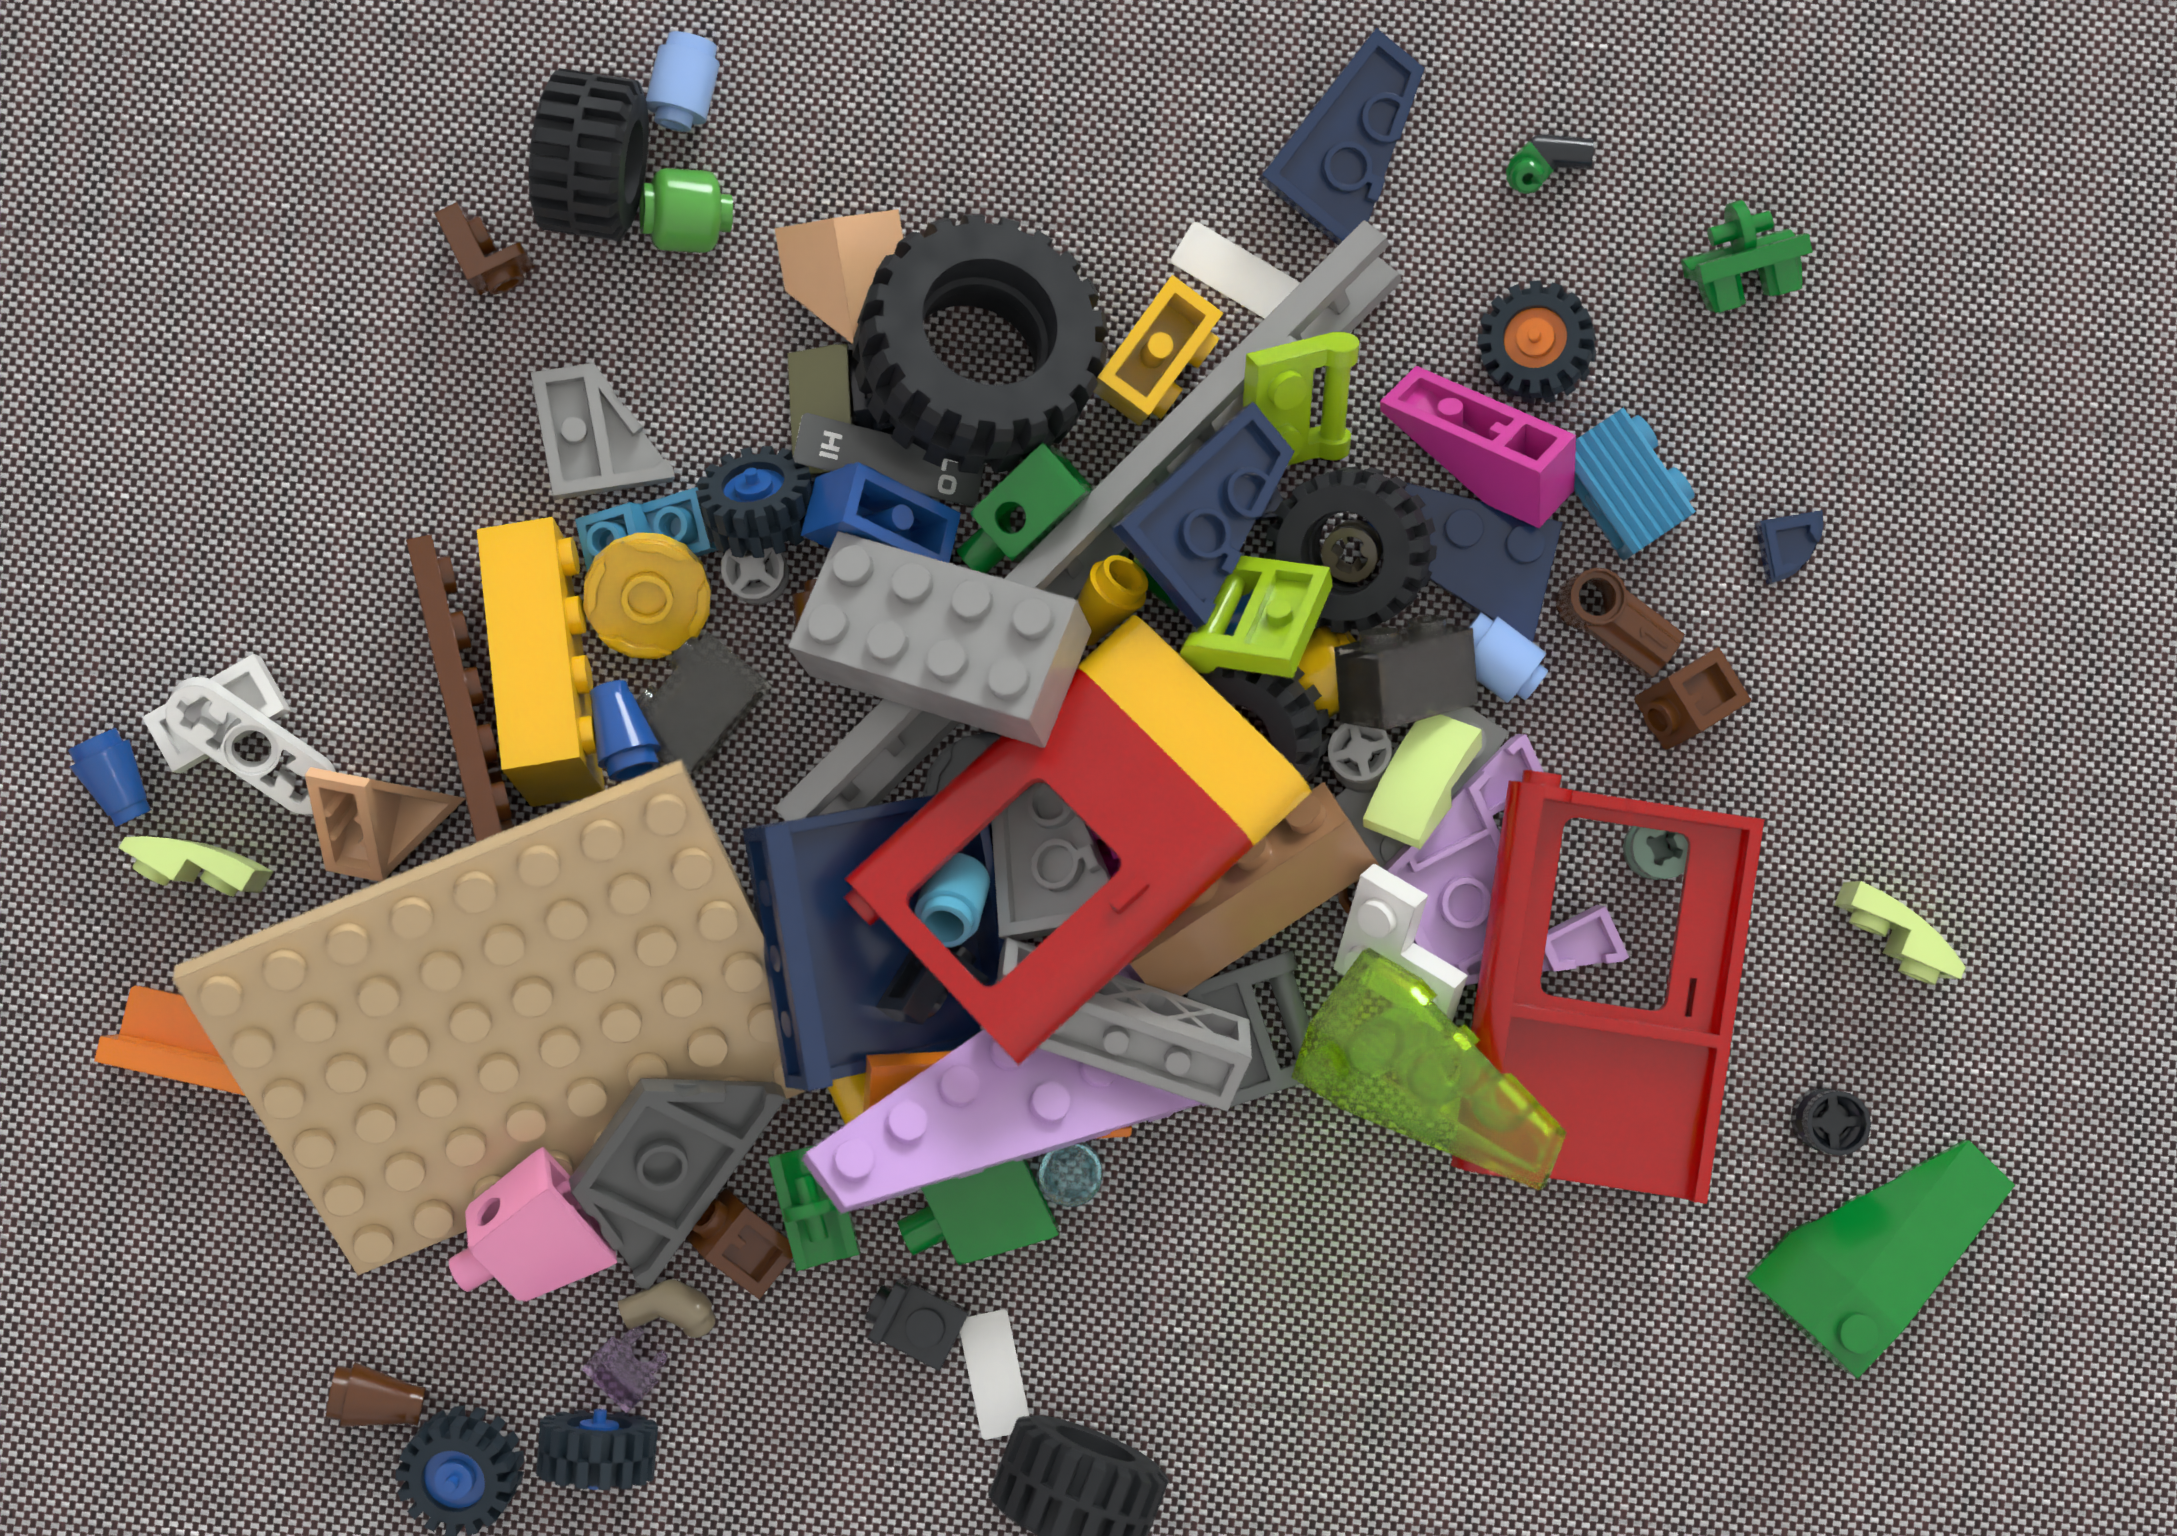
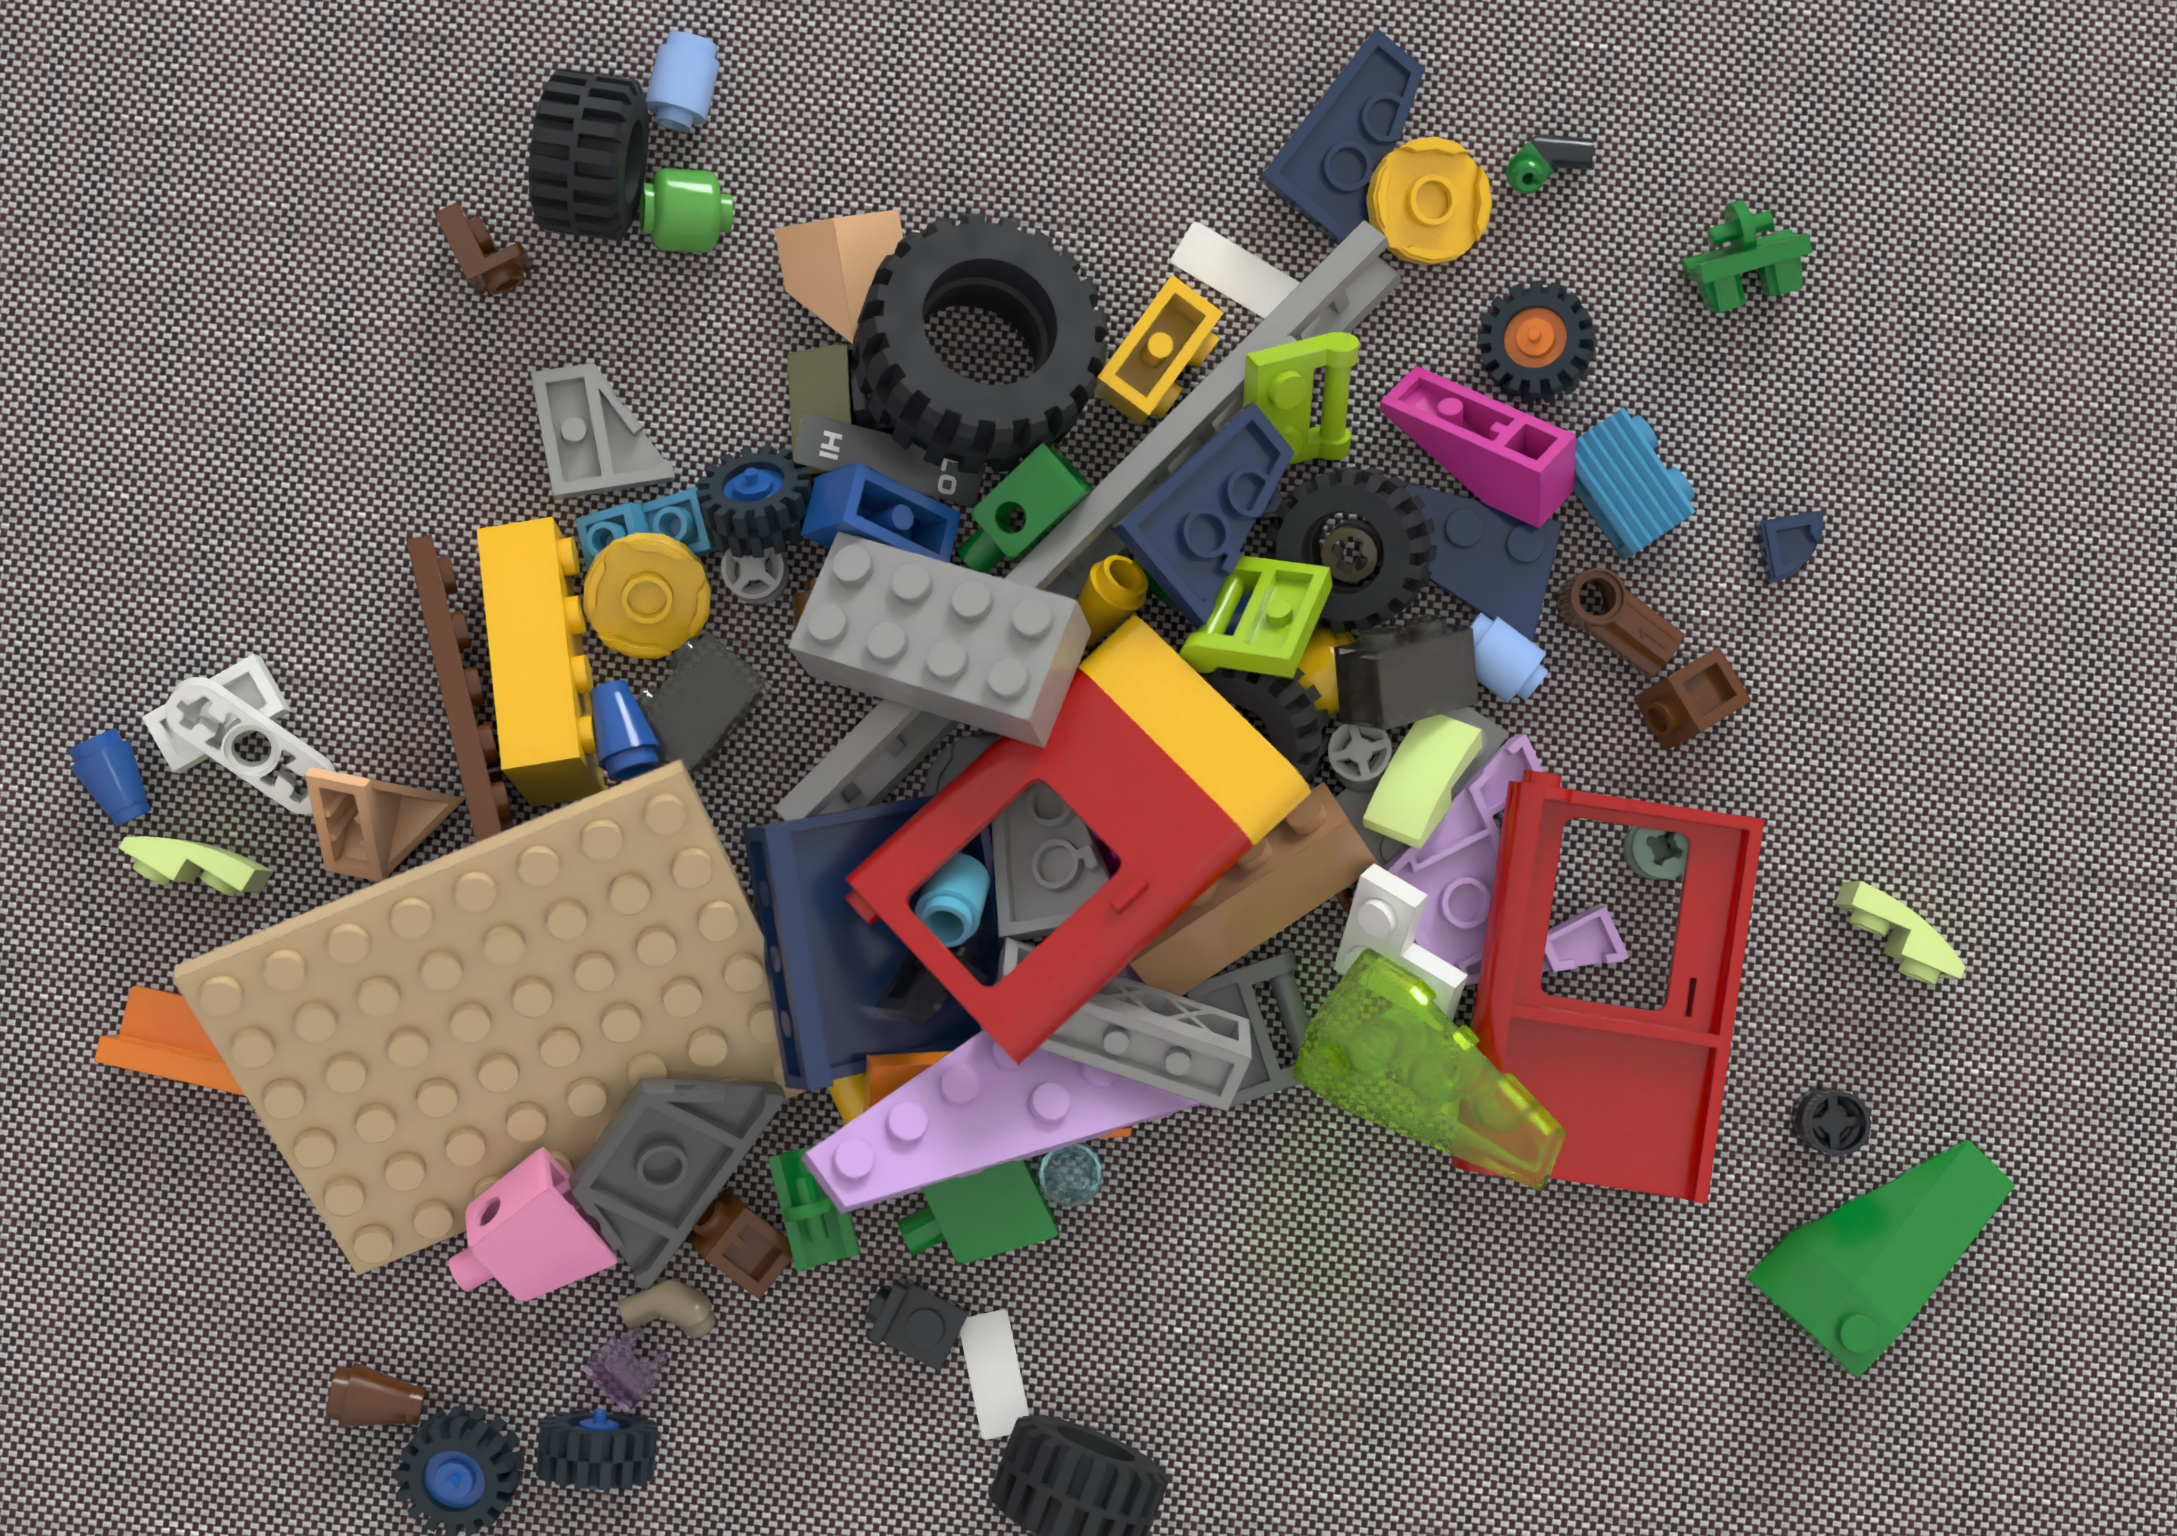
none -> yellow tile [1366,136,1492,266]

